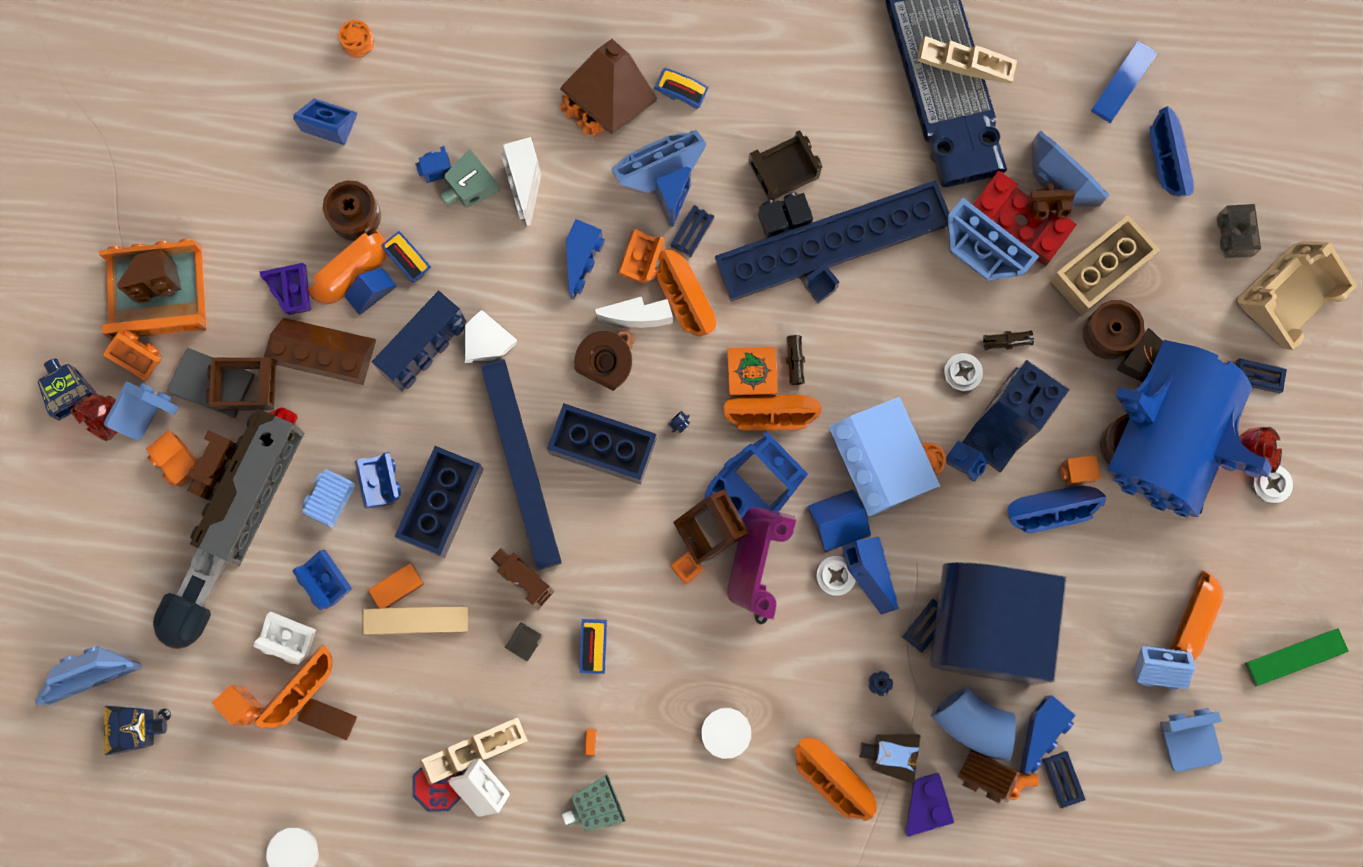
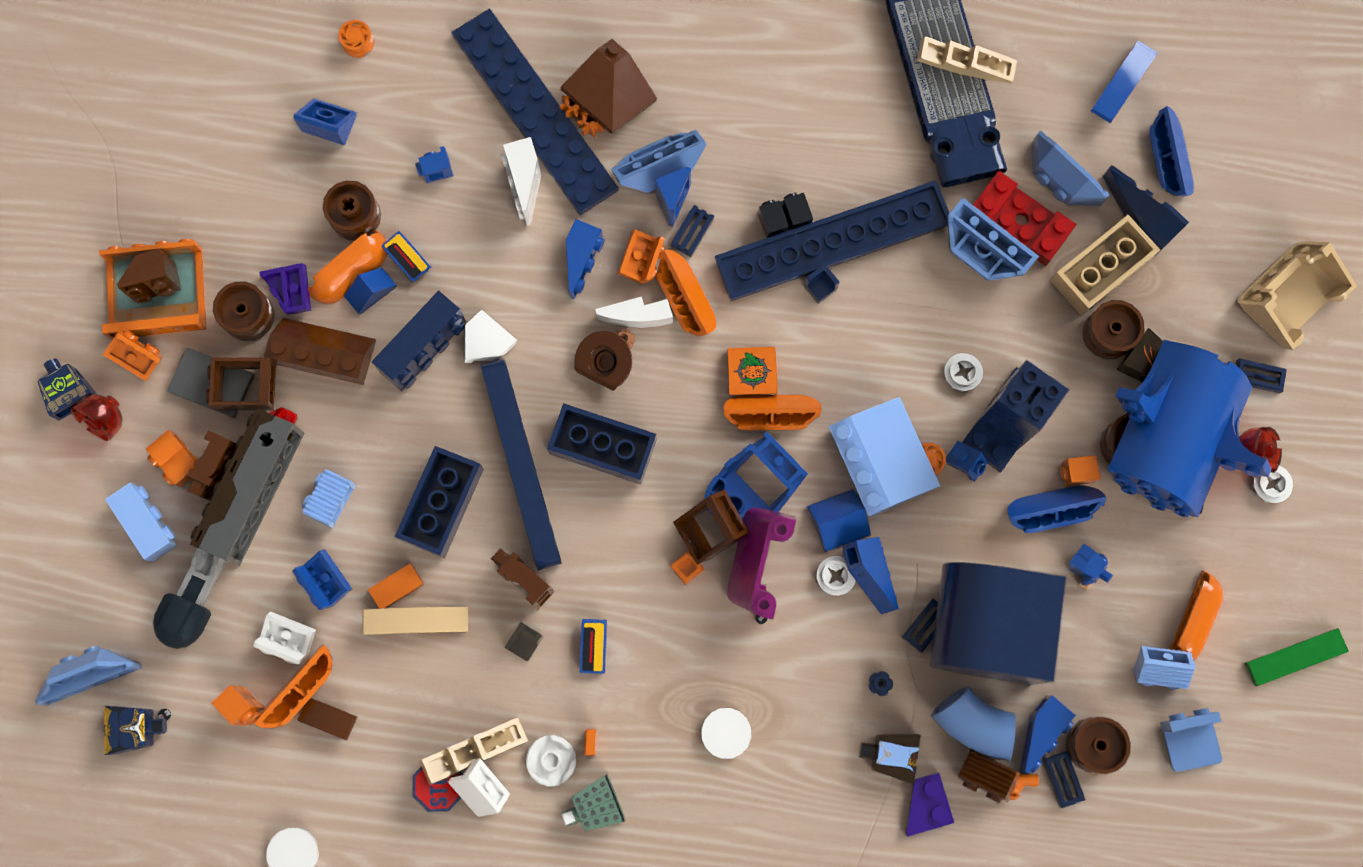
medium blue bracket [104,381,179,441] -> none
bracket [355,452,401,509] -> none
sand green torso [440,149,500,208] -> none
slope [654,68,709,109] -> none
dark blue plate [668,411,690,433] -> none
dark brown panel [748,130,823,200] -> none
dark brown pin [786,335,805,385] -> none
orange brick [794,737,877,821] -> none
dark brown pin [983,330,1034,350] -> none
reddish brown hips [1027,182,1075,219] -> none
clear smoke brick [1217,204,1261,258] -> none
none -> light blue brick [105,482,177,562]
none -> reddish brown wheel [213,281,274,341]
none -> dark blue plate [451,8,619,216]
none -> white tile [526,735,577,787]
none -> reddish brown wheel [1066,717,1131,774]
none -> blue piece [1069,544,1113,590]
none -> dark blue wedge [1102,165,1189,256]

